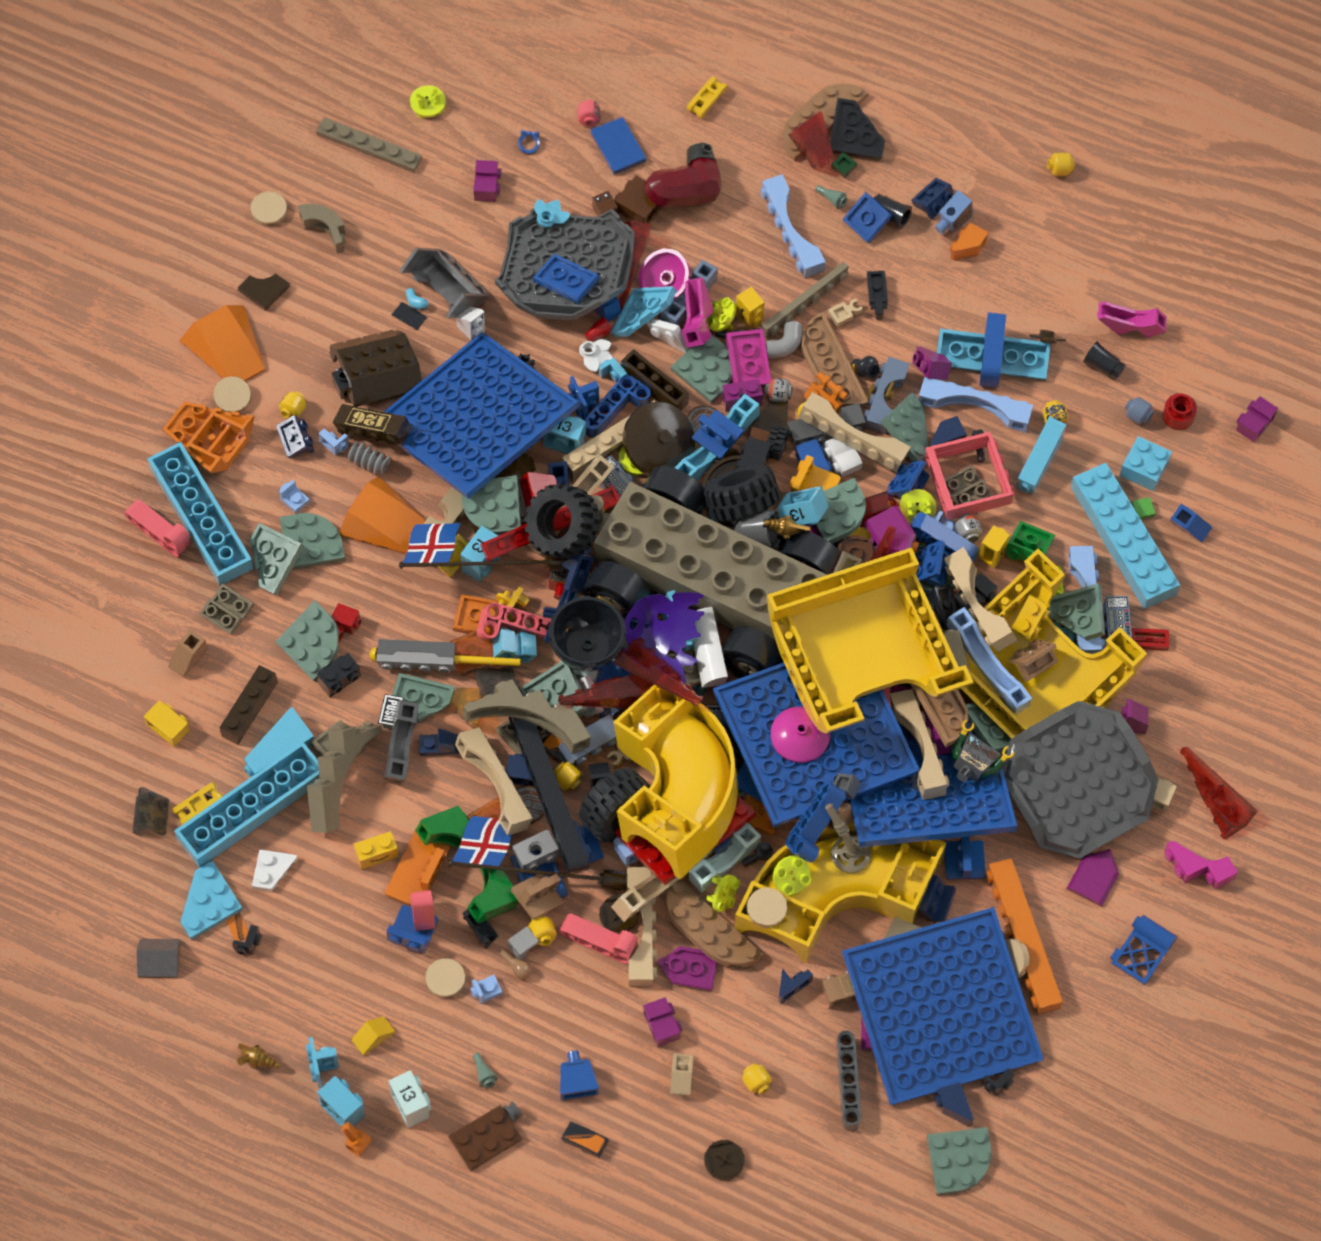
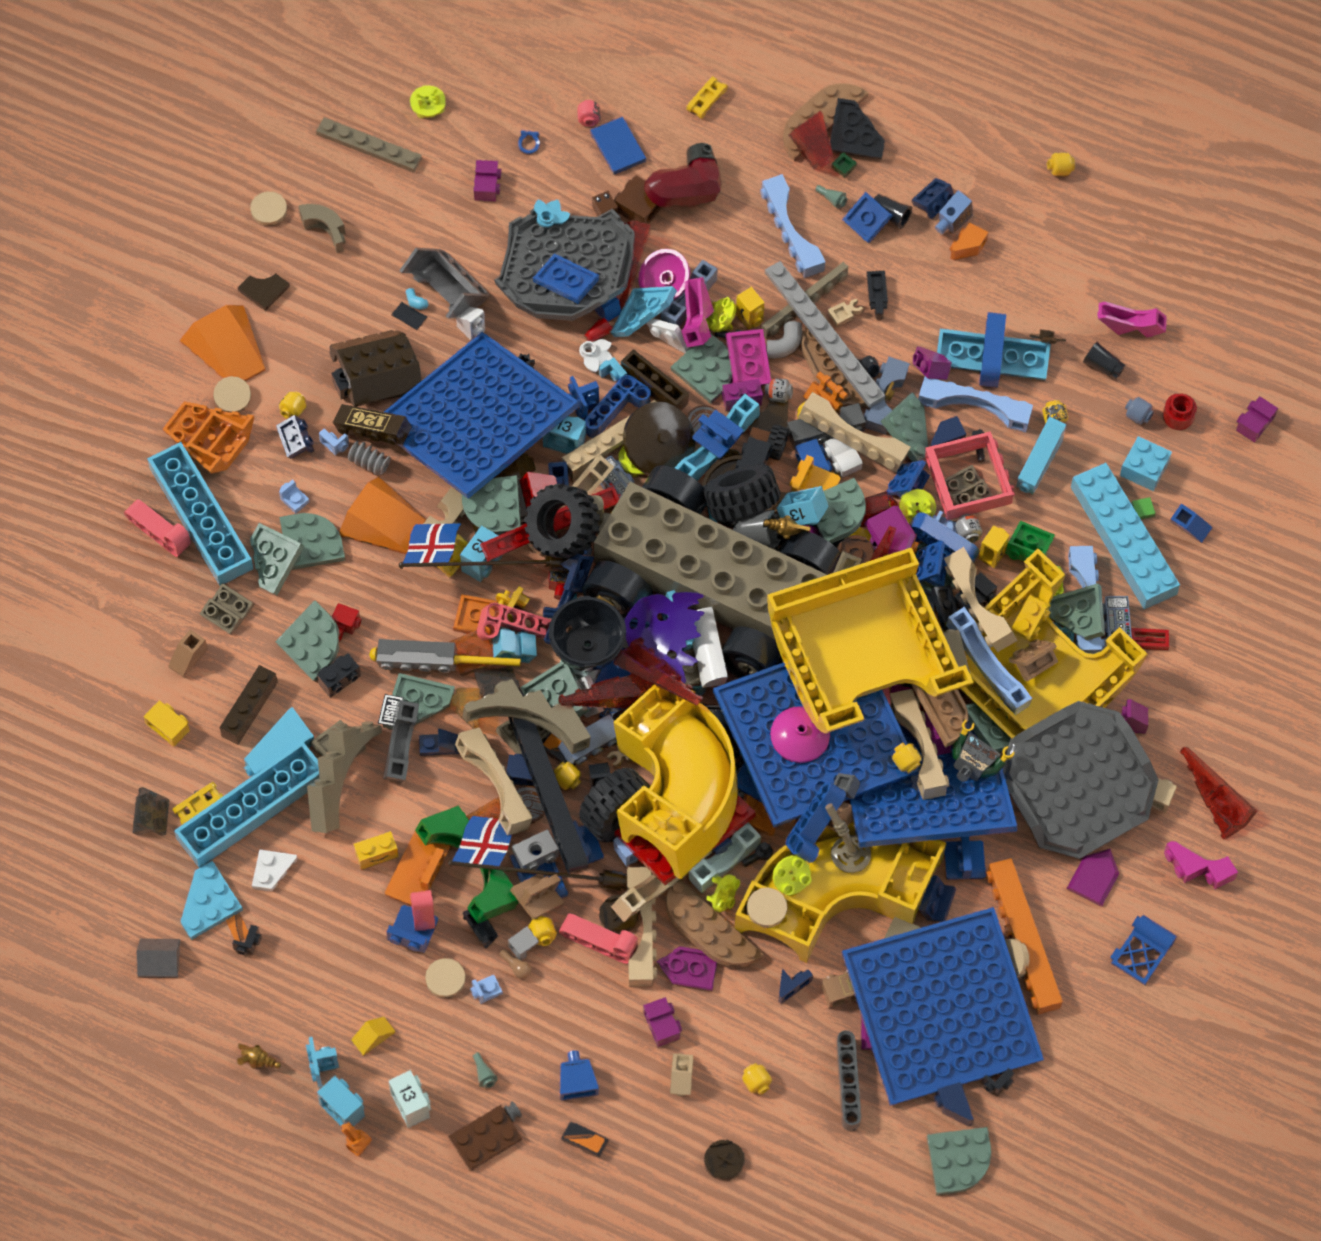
none -> light grey plate [765,261,885,408]
none -> yellow head [892,743,922,773]

